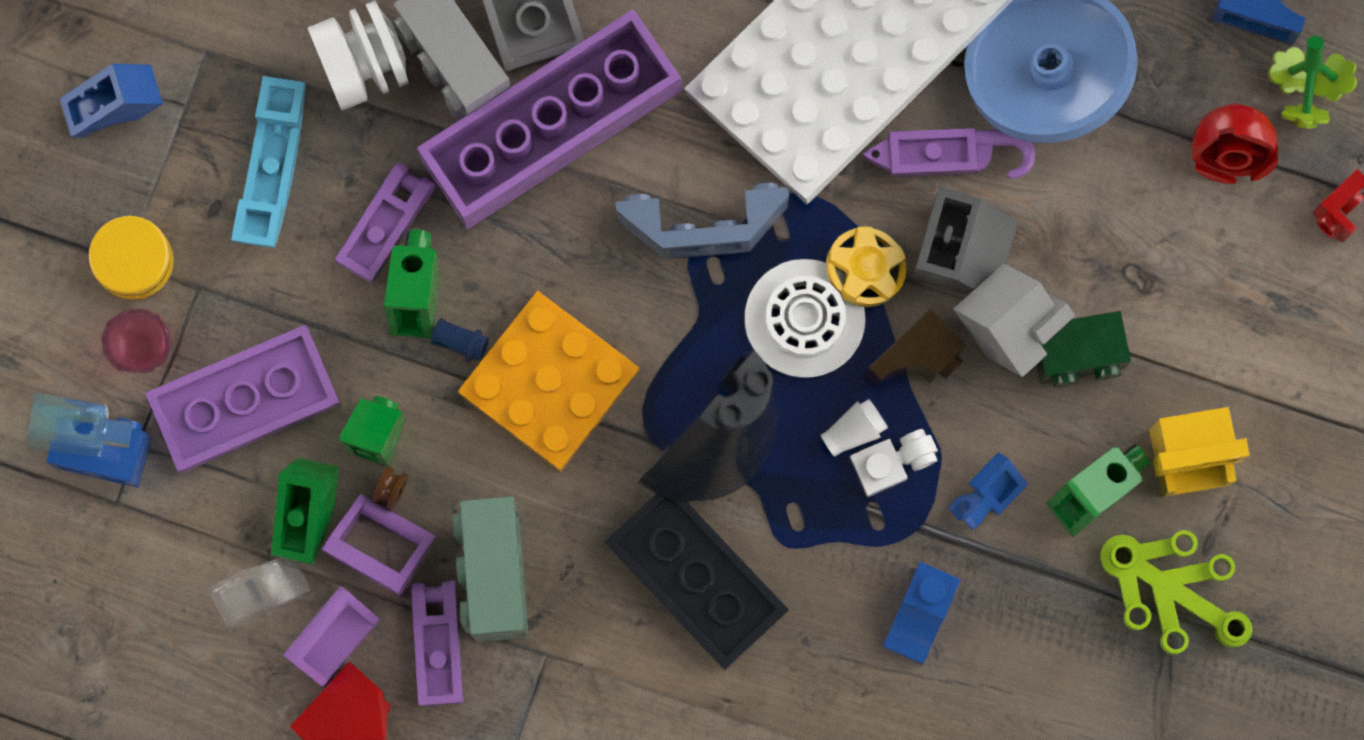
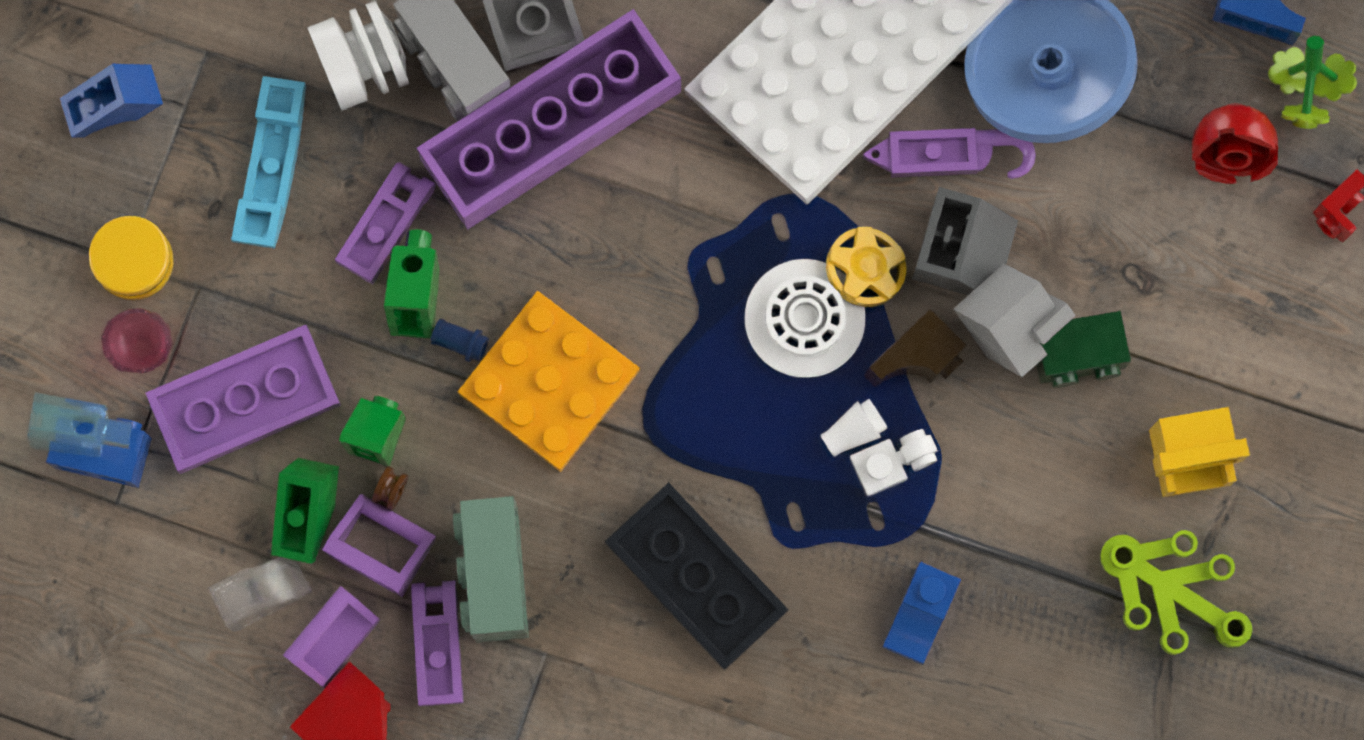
sand blue slope [615,183,789,259] -> none
black cone [638,351,777,502] -> none
blue plate [949,452,1029,530] -> none
green torso [1046,444,1150,537] -> none

